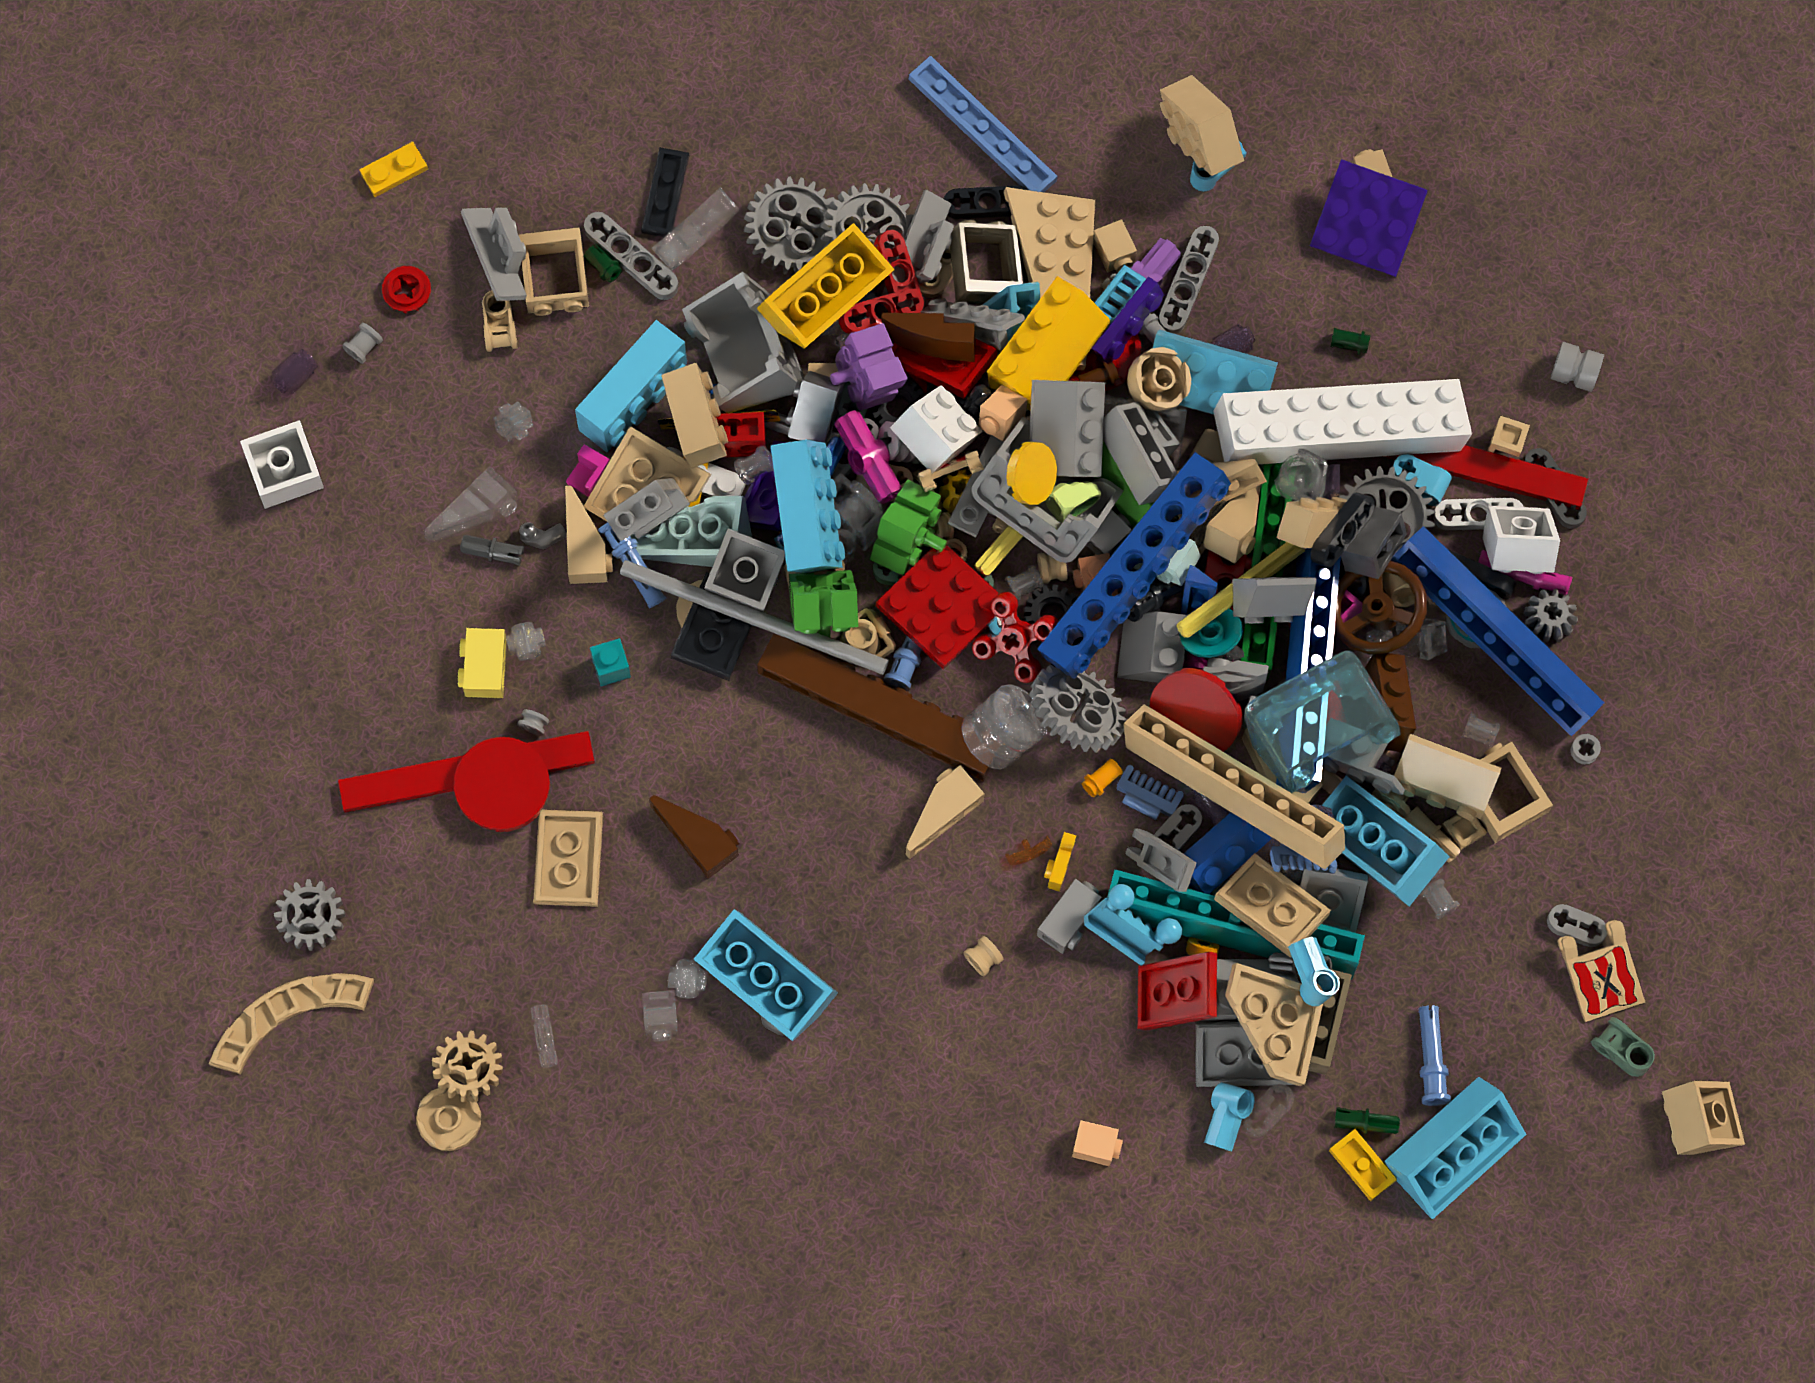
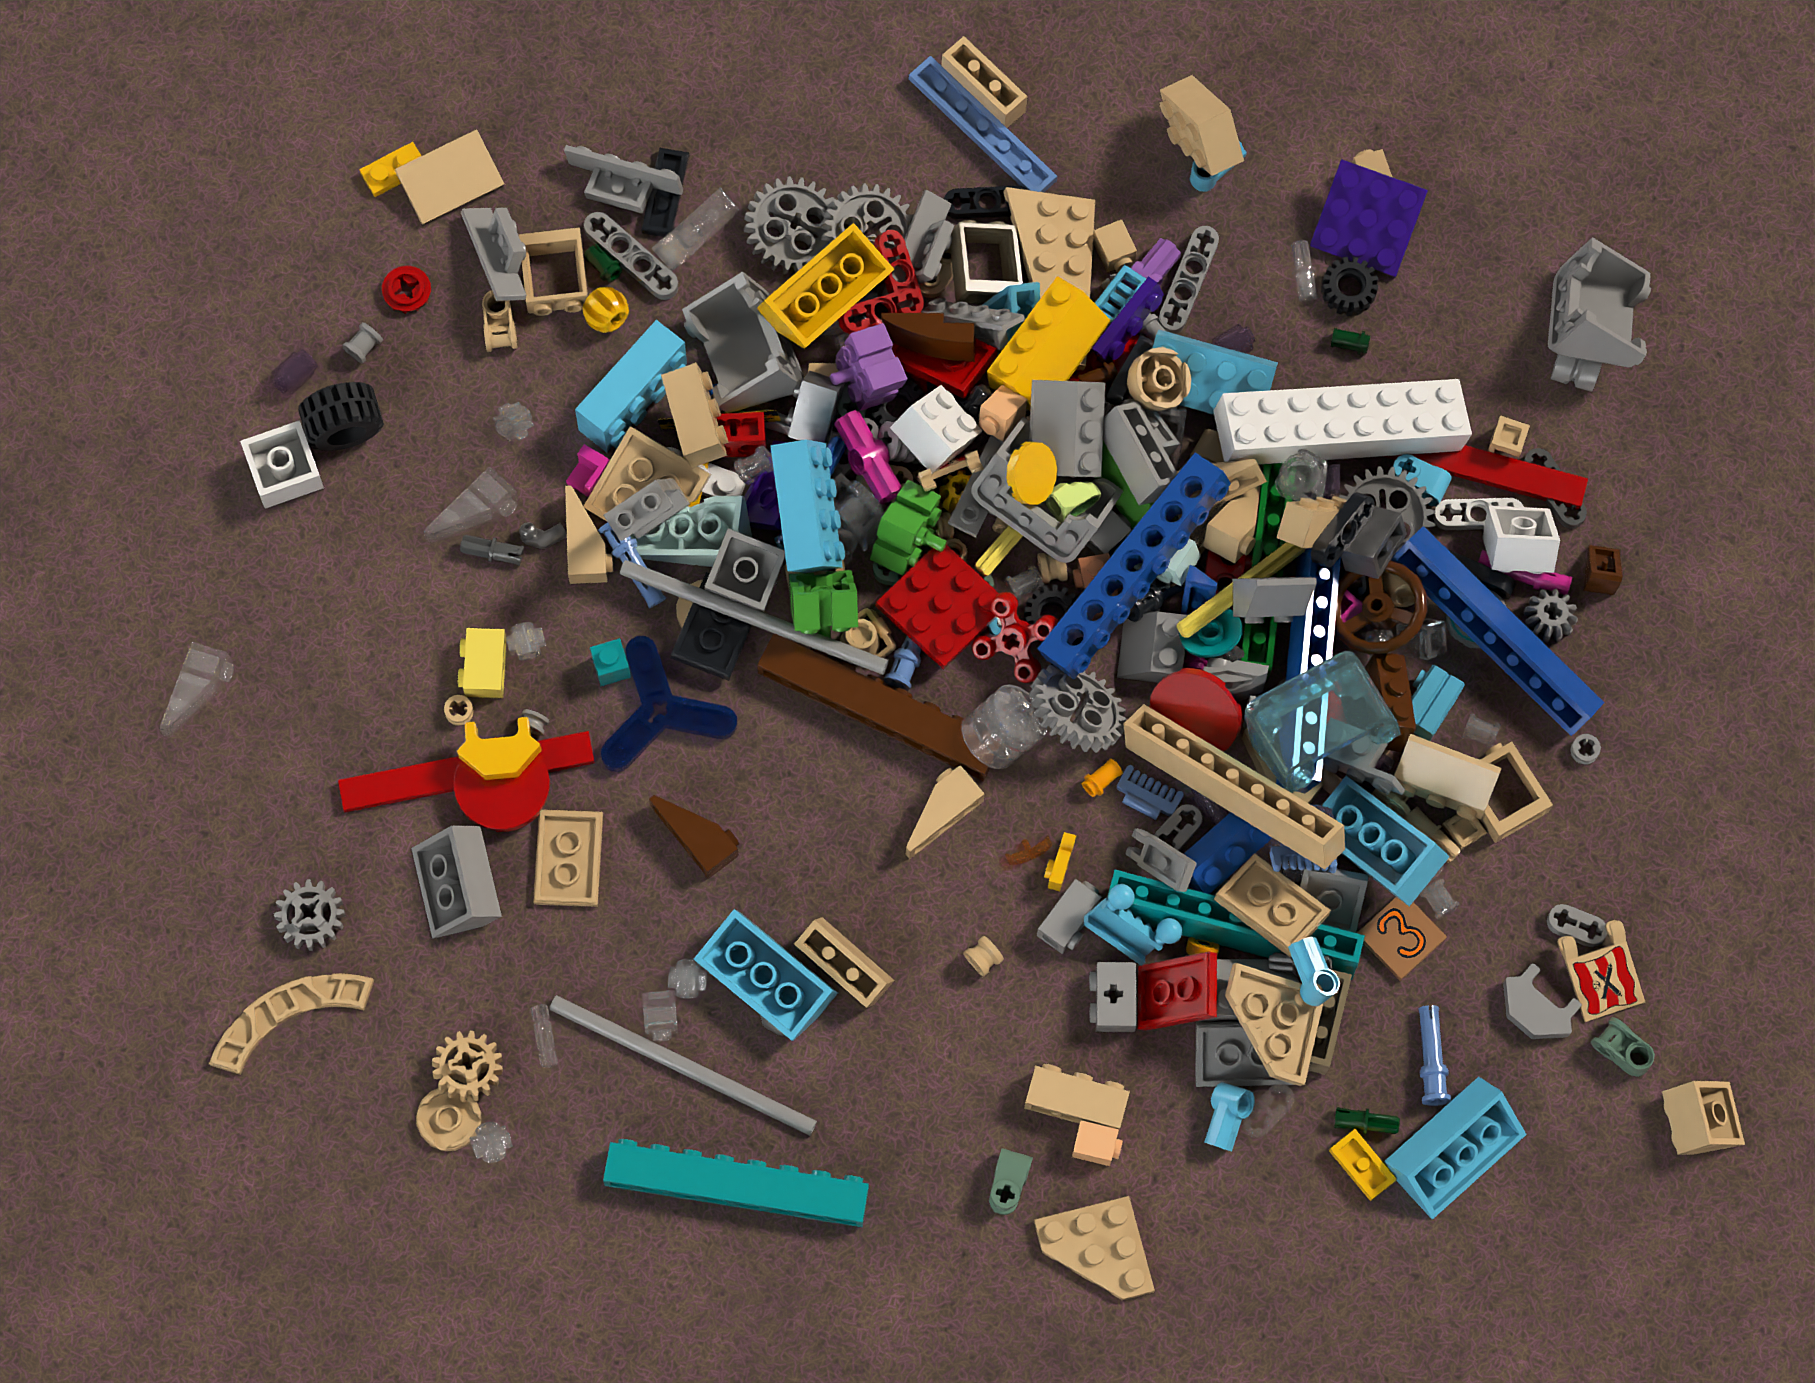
none -> clear slope [159,642,234,738]
none -> black tyre [298,382,384,451]
none -> tan tile [394,129,504,225]
none -> light grey slope [411,826,502,938]
none -> tan bush [444,695,474,726]
none -> yellow piece [457,717,542,780]
none -> clear gear [469,1122,513,1163]
none -> light grey piece [549,995,817,1136]
none -> light grey bracket [564,145,683,213]
none -> yellow piece [582,287,629,333]
none -> clear blue piece [601,636,738,772]
none -> teal brick [603,1139,869,1227]
none -> tan brick [794,917,895,1008]
none -> tan brick [941,36,1027,128]
none -> sand green piece [989,1148,1033,1215]
none -> tan brick [1024,1064,1130,1133]
none -> tan plate [1034,1196,1155,1300]
none -> light grey brick [1089,962,1136,1032]
none -> black beam [1105,335,1154,406]
none -> clear axle [1292,240,1318,302]
none -> black tyre [1321,257,1378,316]
none -> medium nougat tile [1357,897,1447,981]
none -> medium azure brick [1411,665,1465,741]
none -> light grey piece [1503,964,1582,1039]
none -> light grey windscreen [1548,237,1651,367]
none -> reddish brown slope [1583,545,1623,595]

